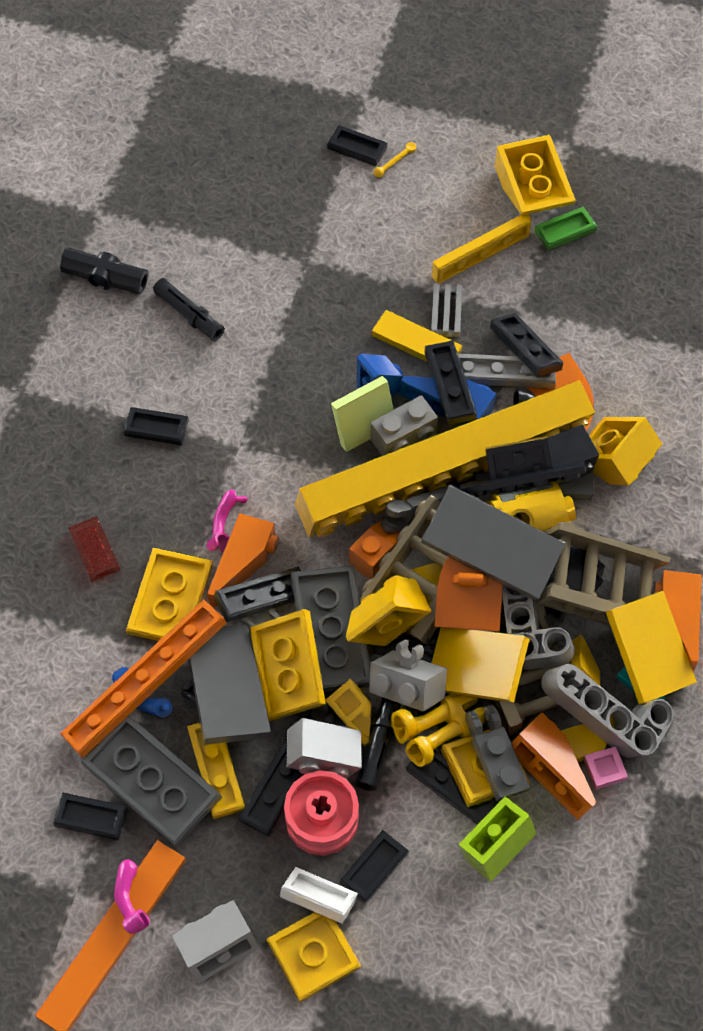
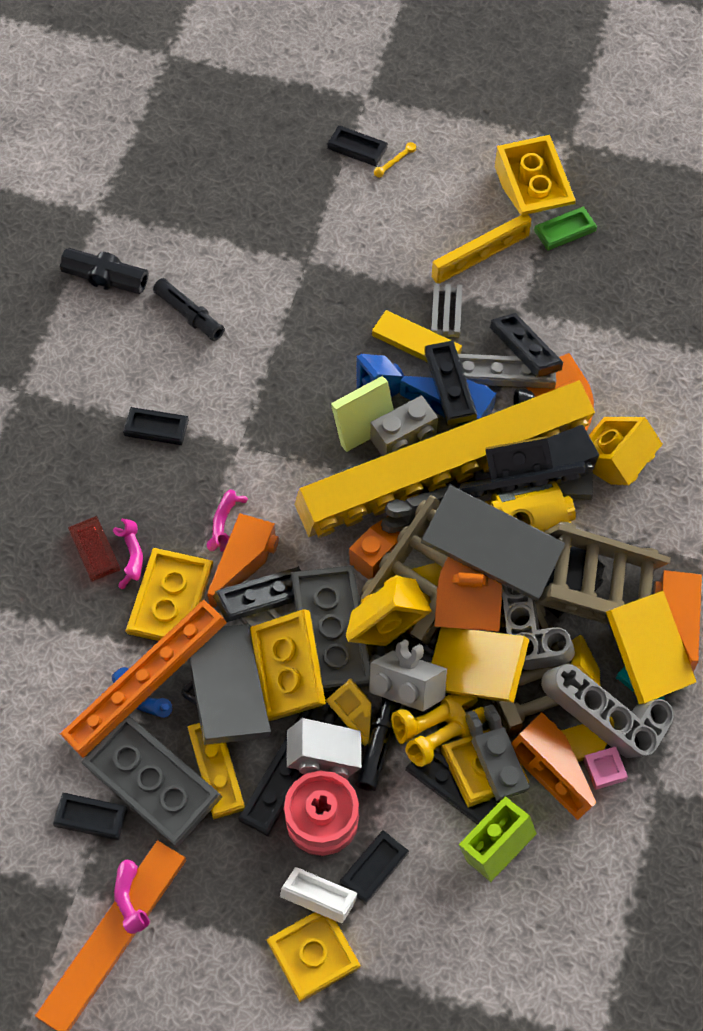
light grey brick [172,900,260,984] -> none
none -> dark pink piece [113,518,143,589]

